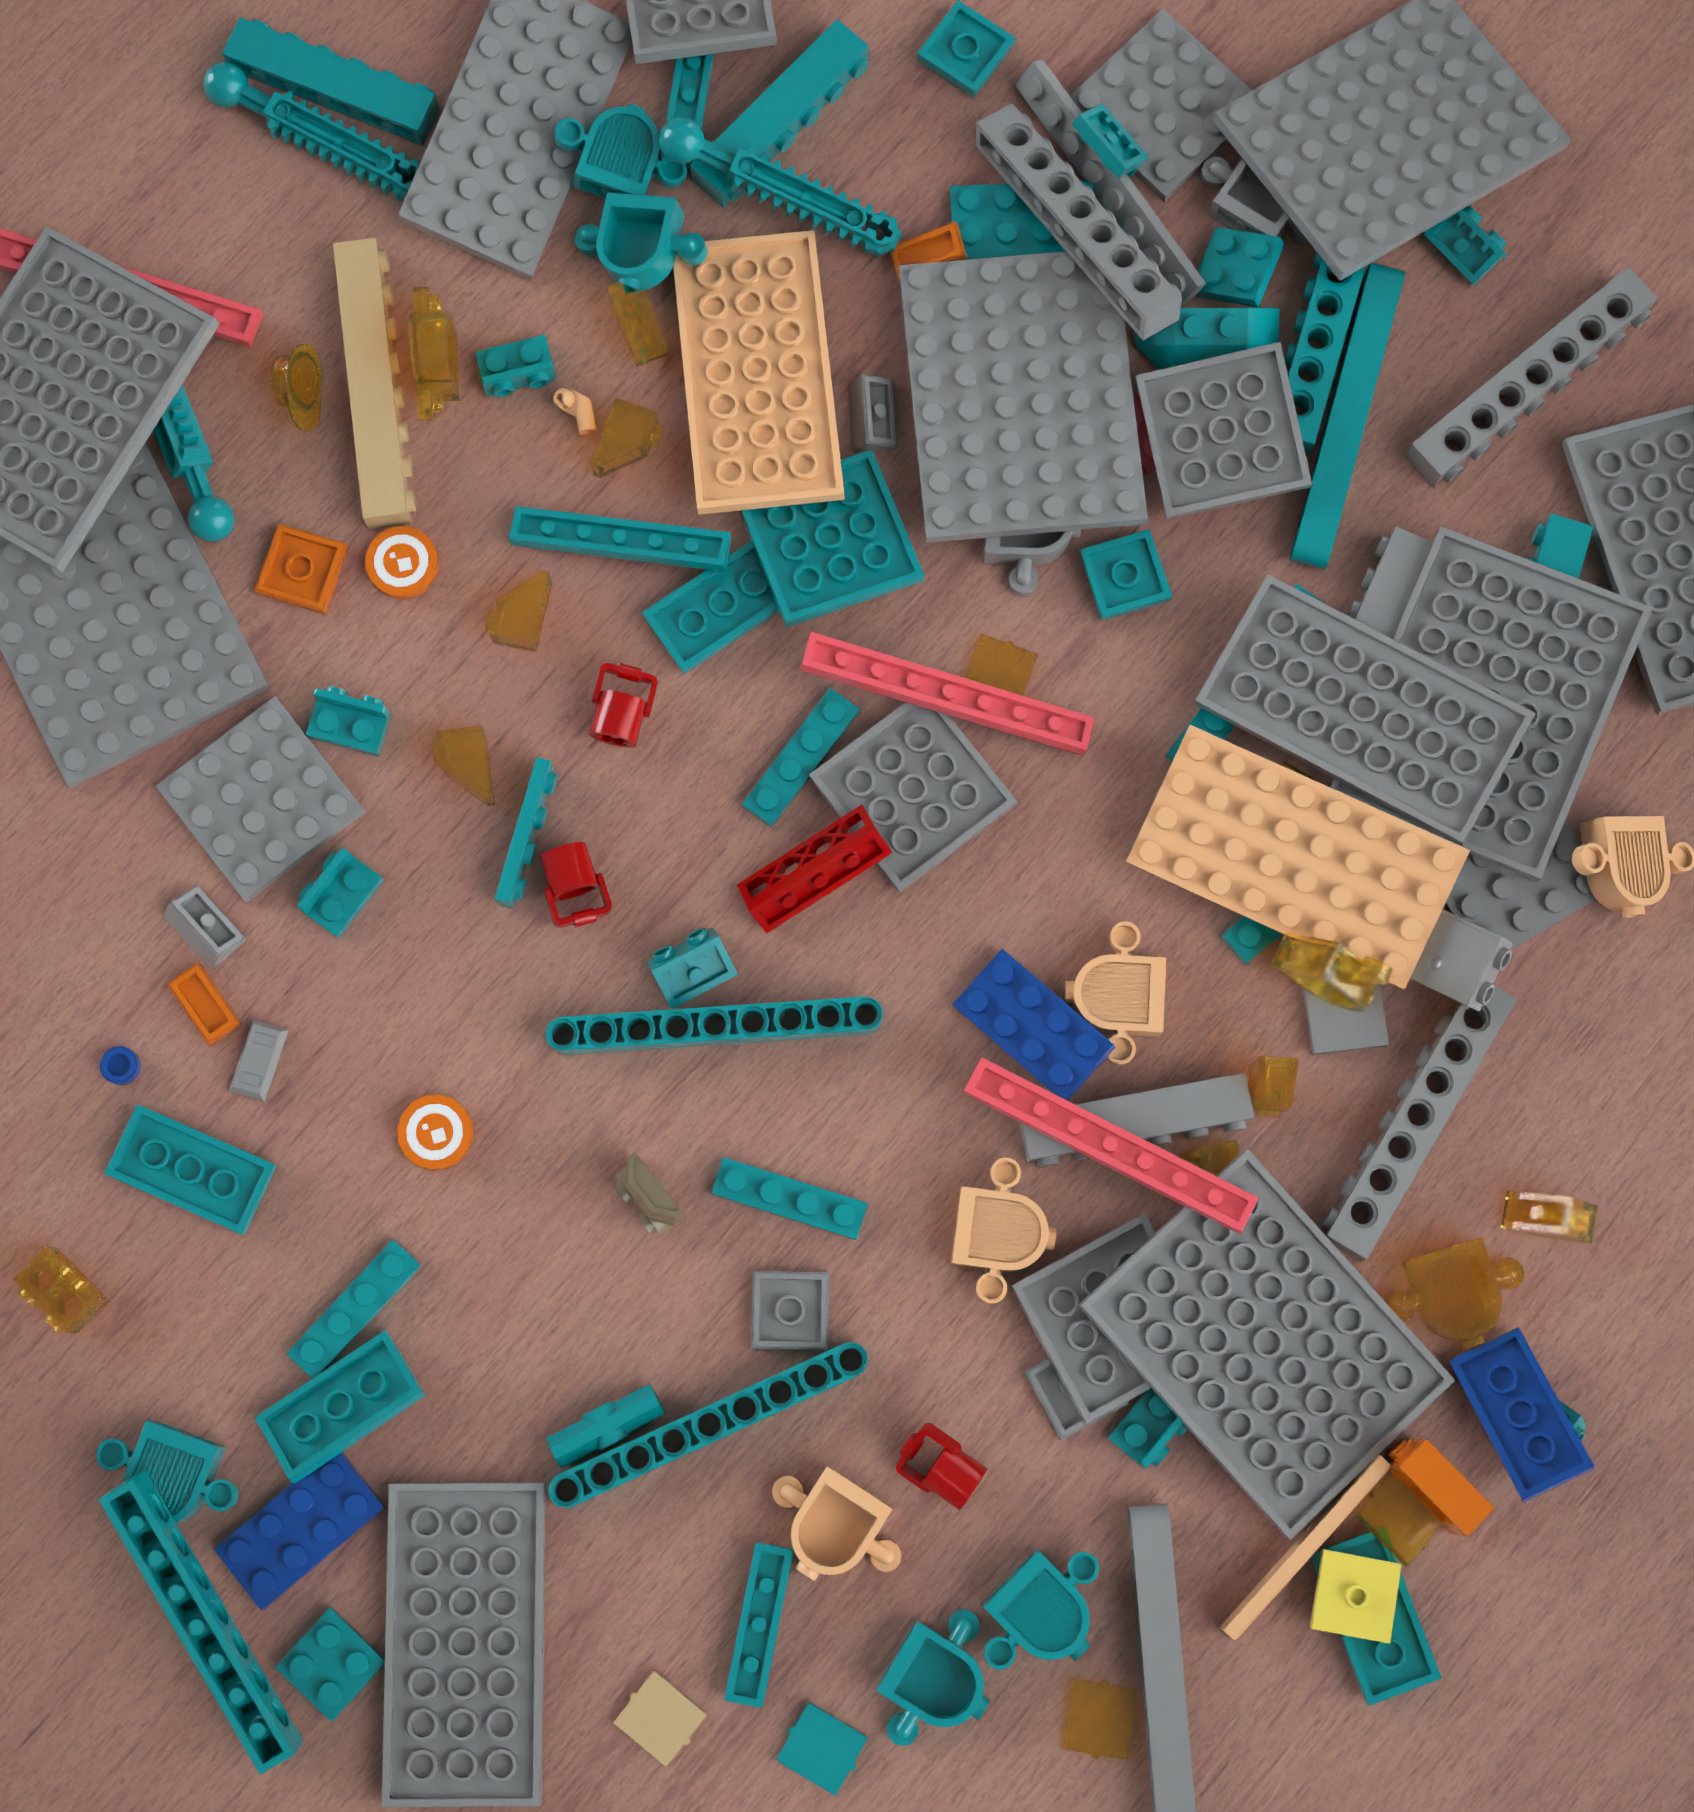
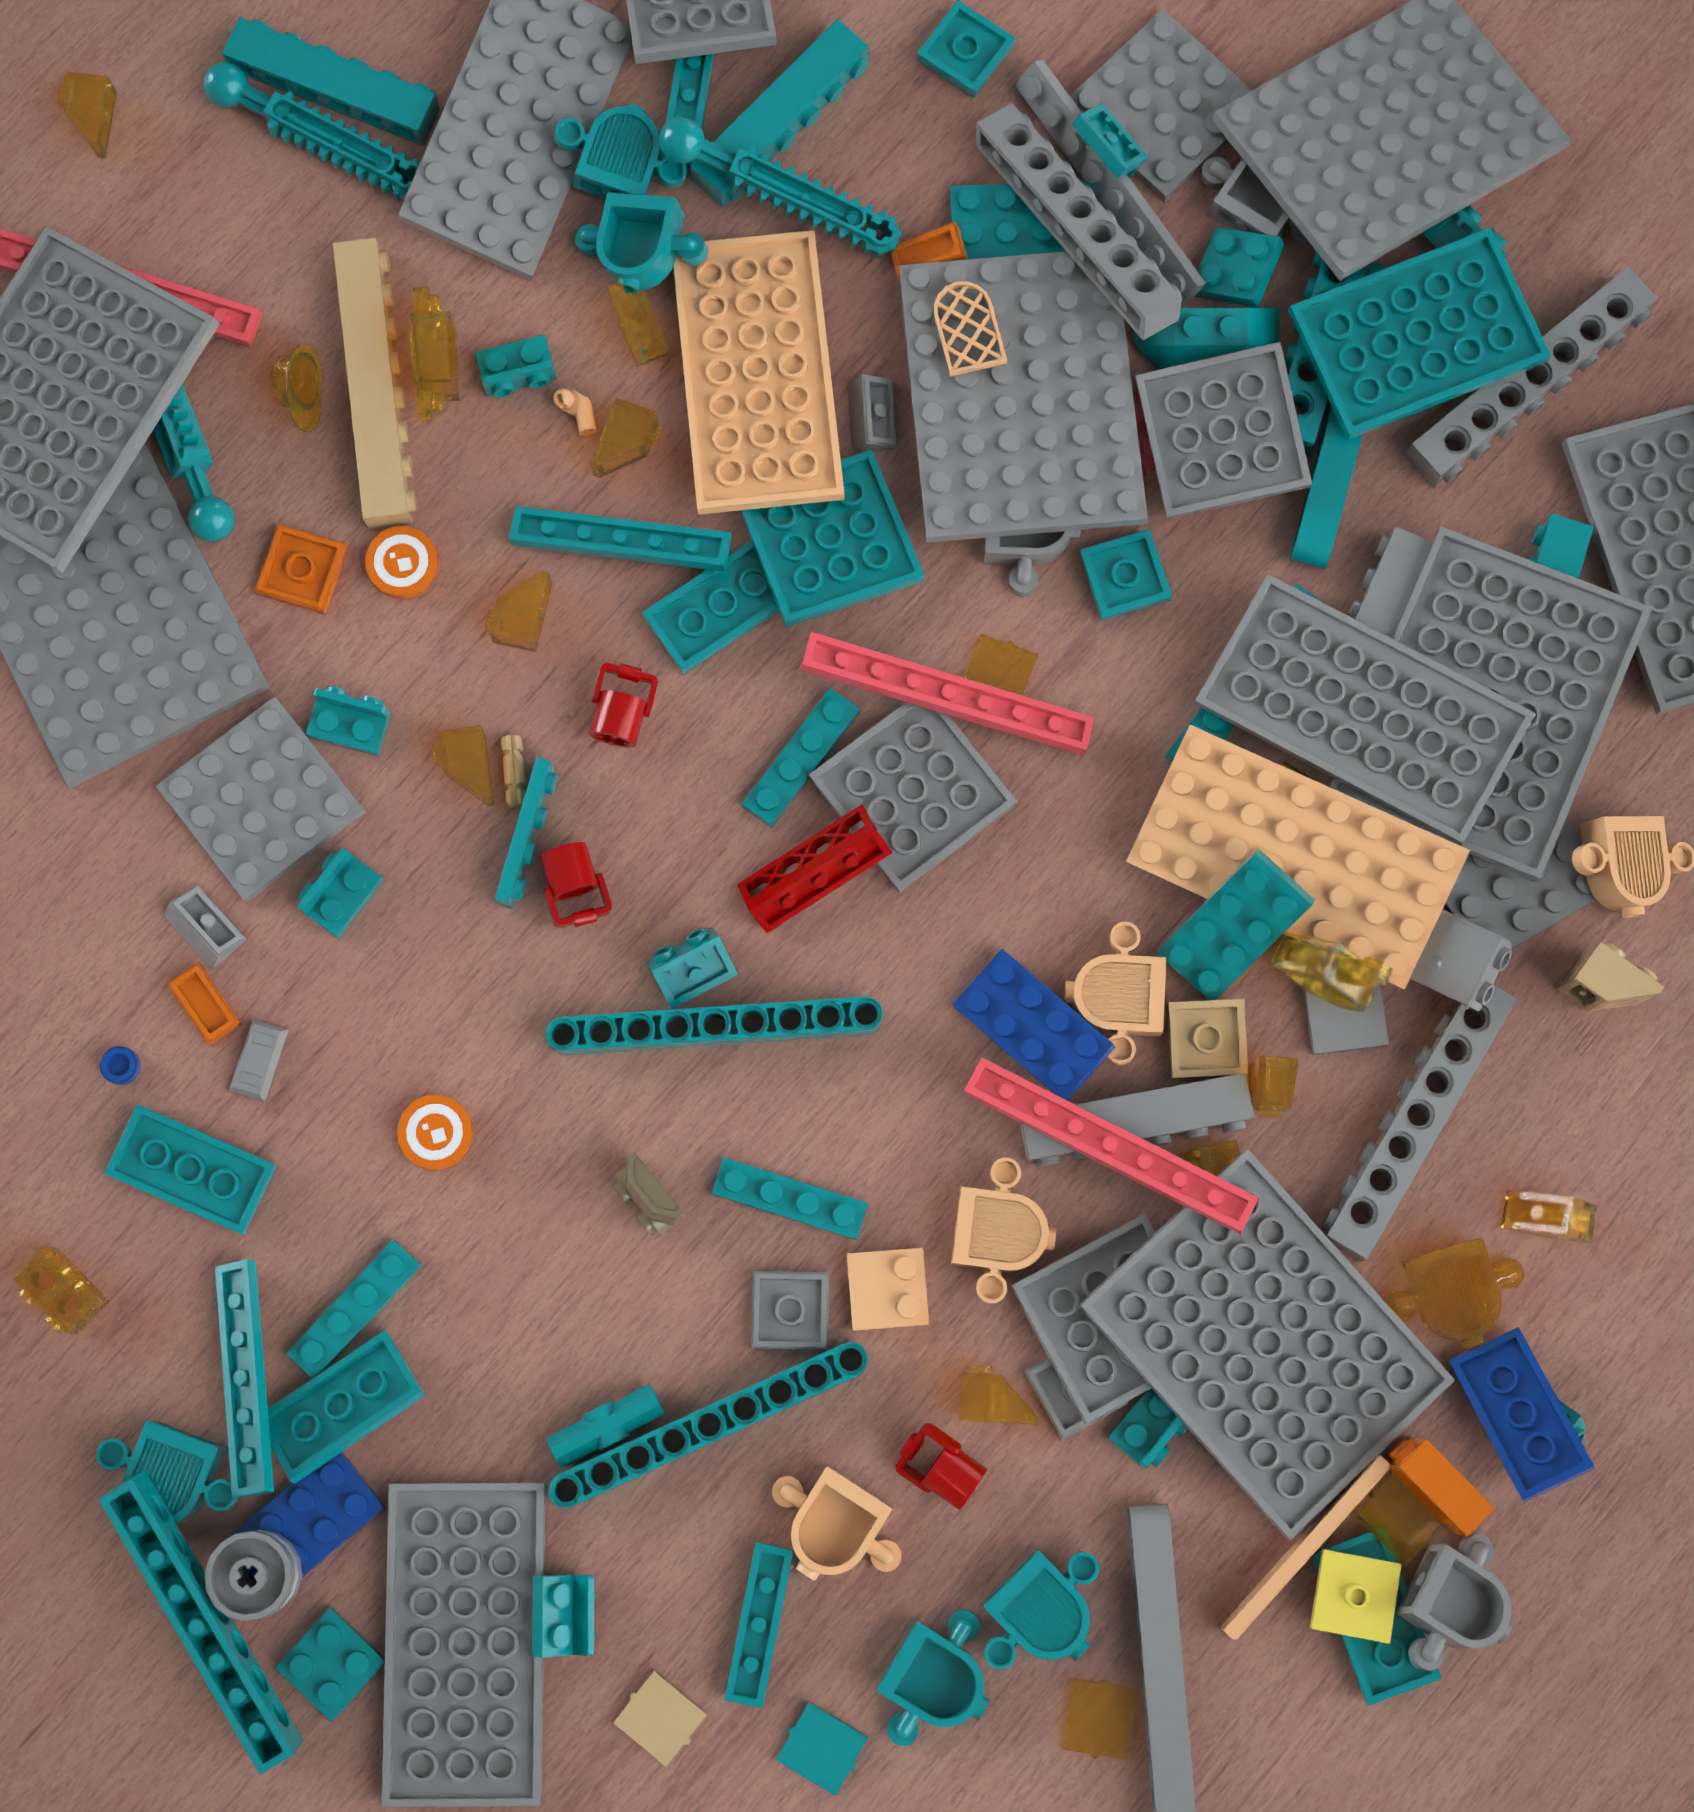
none -> clear yellow slope [57,72,117,158]
none -> light grey wheel [204,1529,302,1621]
none -> teal plate [215,1259,274,1498]
none -> tan axle [501,735,526,808]
none -> teal bracket [532,1574,595,1658]
none -> light nougat plate [847,1248,929,1331]
none -> light nougat window [934,281,1007,377]
none -> clear yellow slope [959,1365,1038,1425]
none -> teal plate [1156,848,1315,1000]
none -> tan plate [1167,999,1248,1078]
none -> teal plate [1288,228,1551,440]
none -> light grey piece [1396,1534,1512,1670]
none -> tan slope [1557,942,1664,1012]

